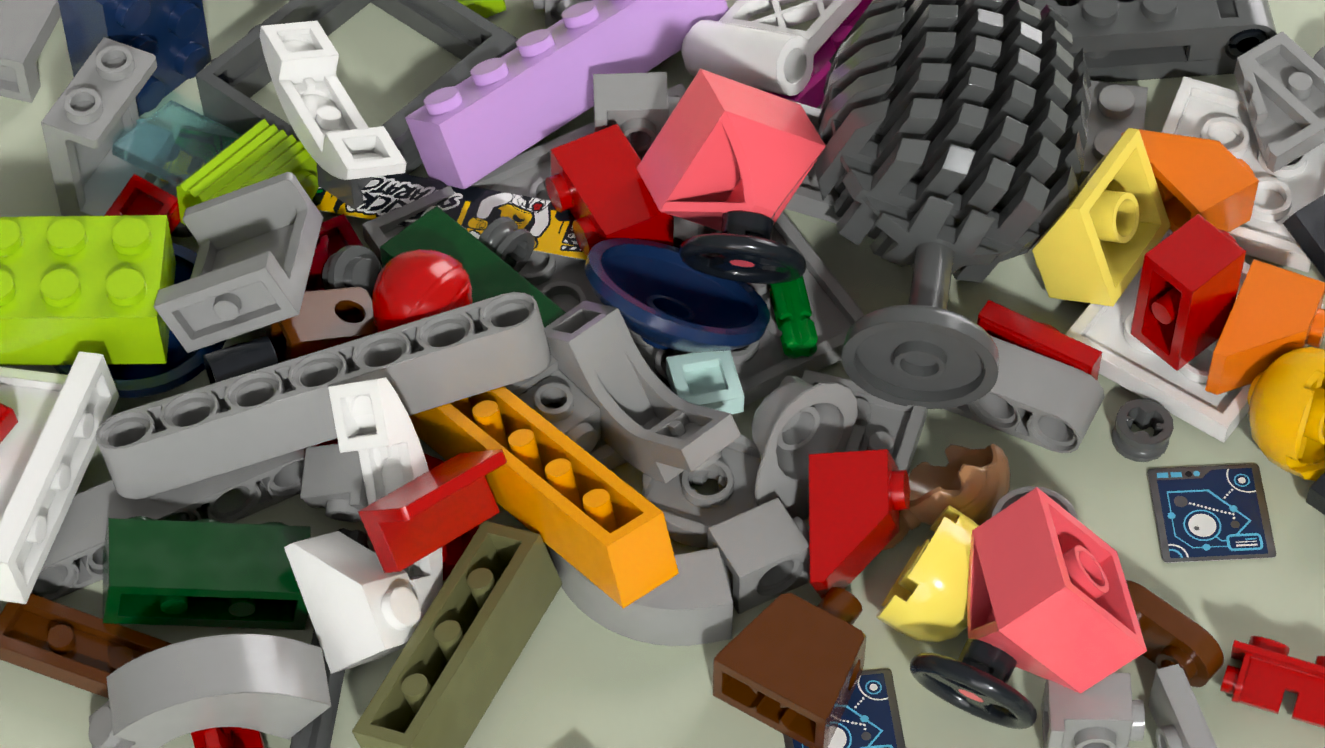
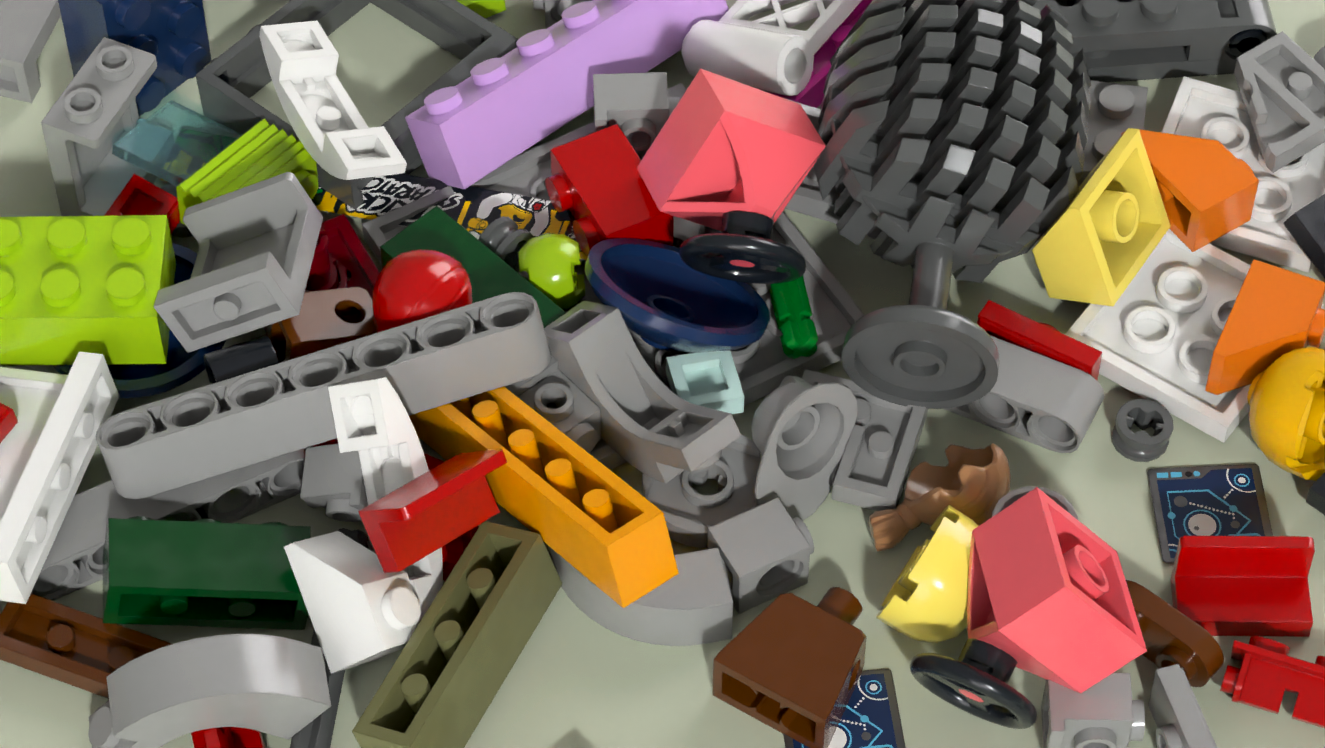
dark grey plate [322,245,381,299] -> none
red slope [809,449,910,599] -> none
red brick [1130,214,1246,371] -> none
none -> lime piece [518,233,585,310]
none -> red panel [1170,536,1315,637]

